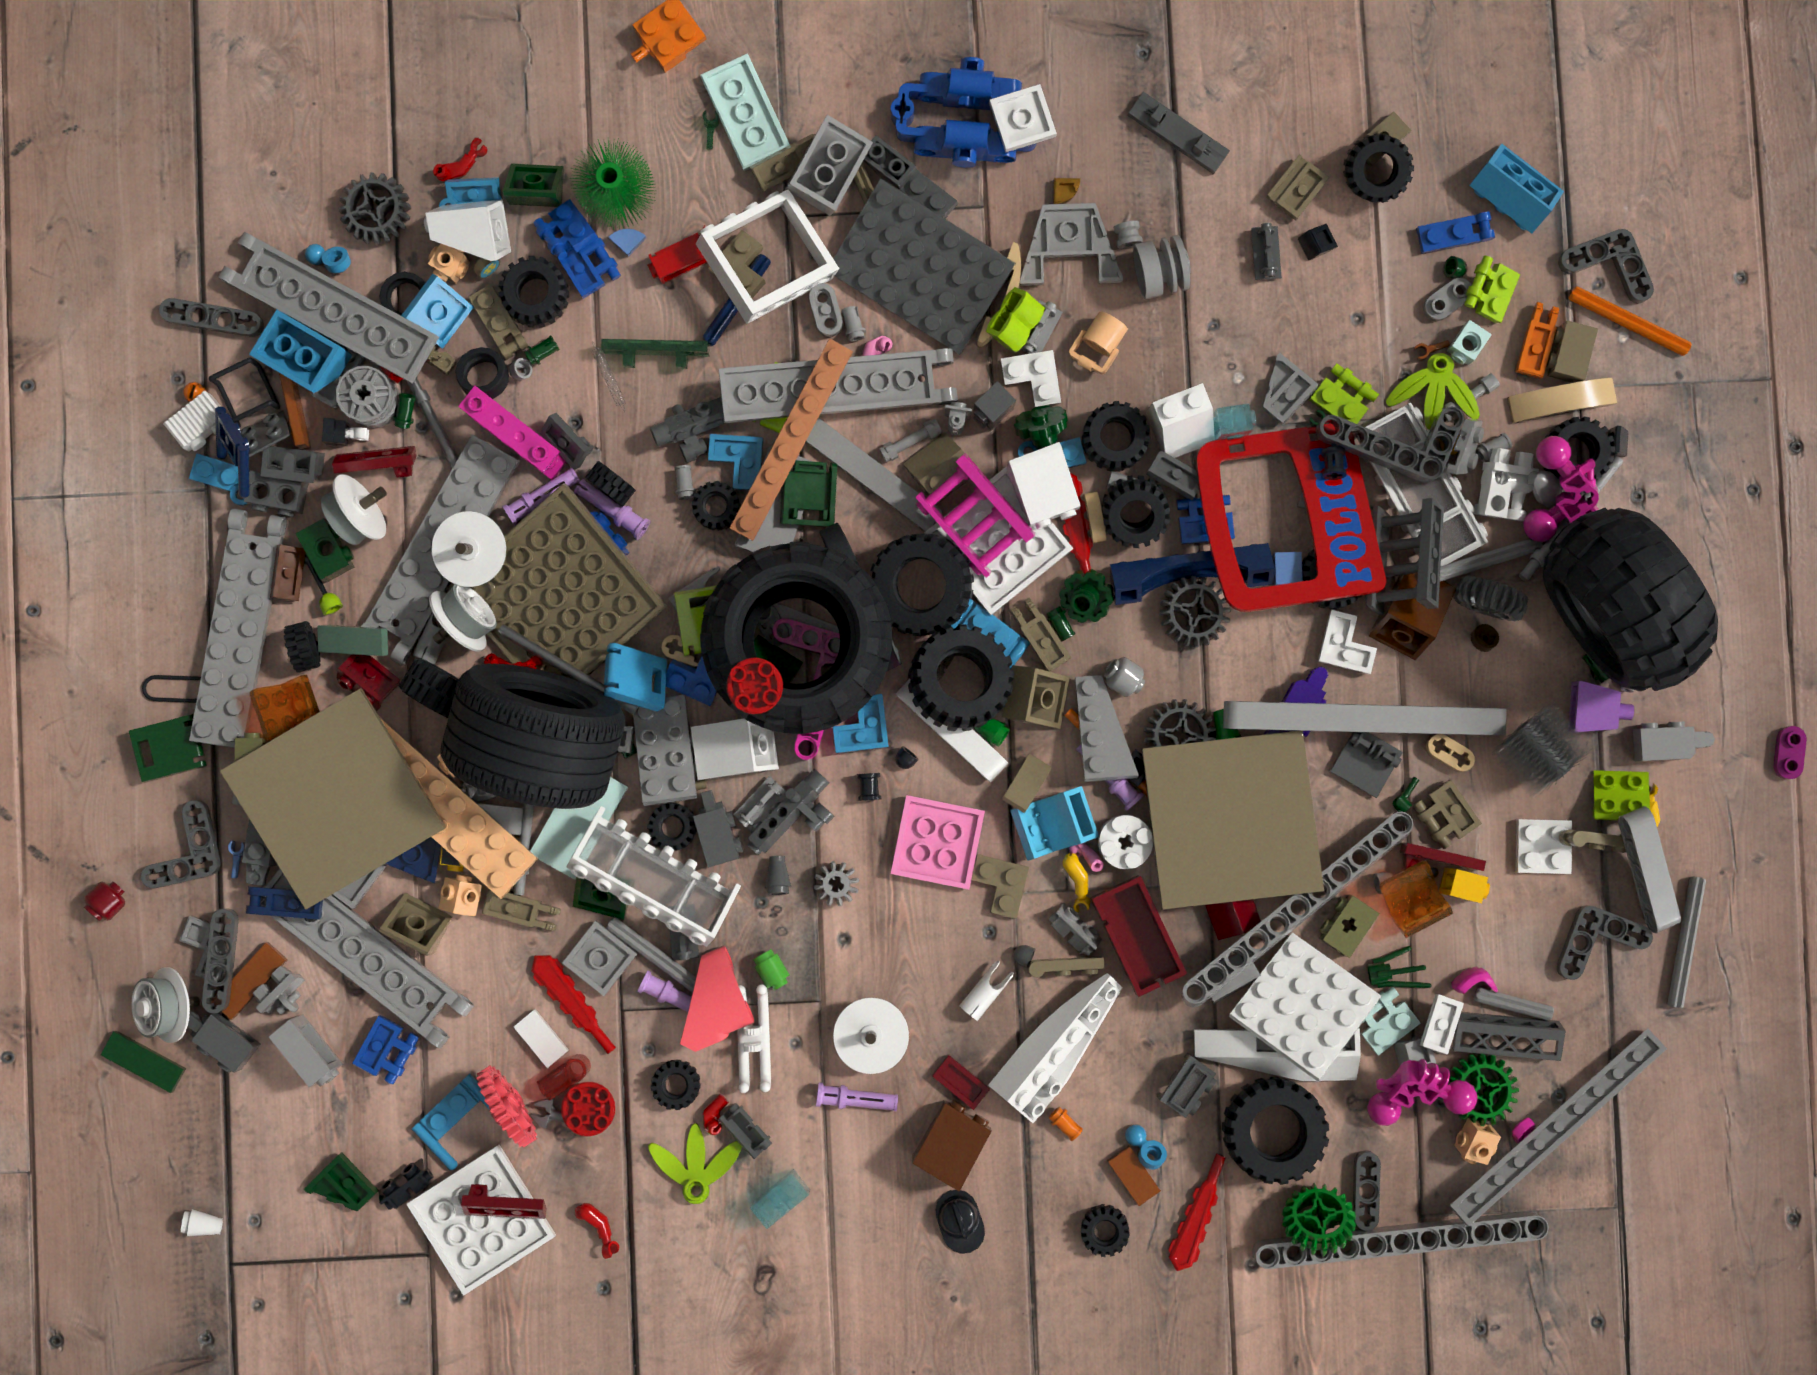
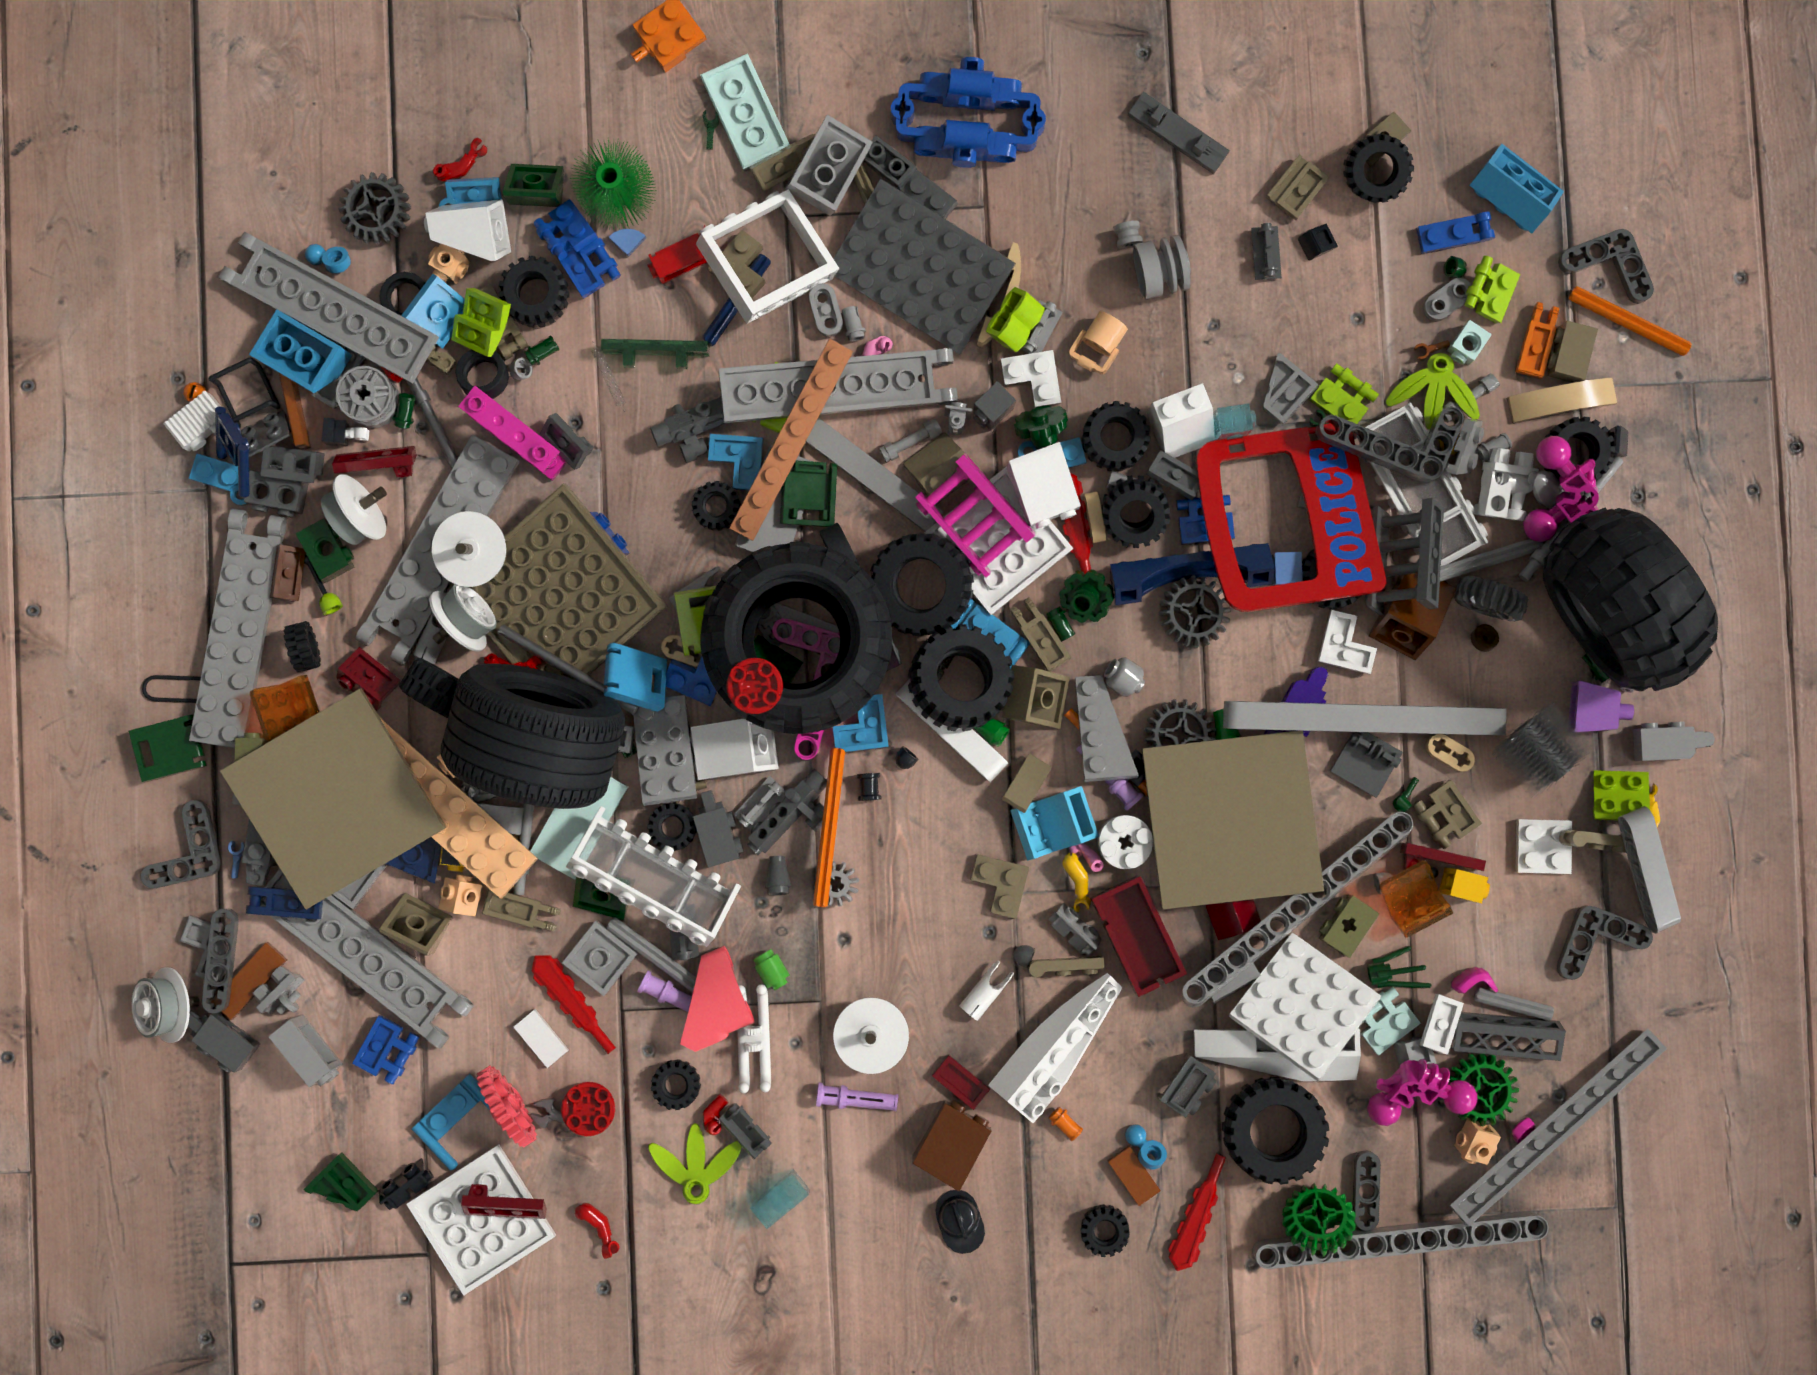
dark red head [84,881,125,921] -> none
dark green tile [101,1031,186,1093] -> none
dark grey beam [159,298,264,337] -> none
white cone [181,1209,223,1236] -> none
sand green tile [317,625,388,656] -> none
tile [474,258,500,279] -> none
lavender pin [502,467,580,526] -> none
clear red piece [537,1054,591,1101] -> none
lavender pin [574,479,651,540] -> none
black tyre [585,461,636,507] -> none
light grey pin [674,465,696,500] -> none
bright pink plate [891,795,985,890] -> none
white plate [989,84,1057,153] -> none
light grey wing [1020,203,1123,286] -> none
pearl gold tile [1053,178,1080,204] -> none
black bush [1321,446,1347,480] -> none
light grey axle [1668,876,1706,1008] -> none
magenta plate [1773,726,1807,779] -> none
none -> lime slope [451,288,511,357]
none -> orange axle [813,748,845,908]

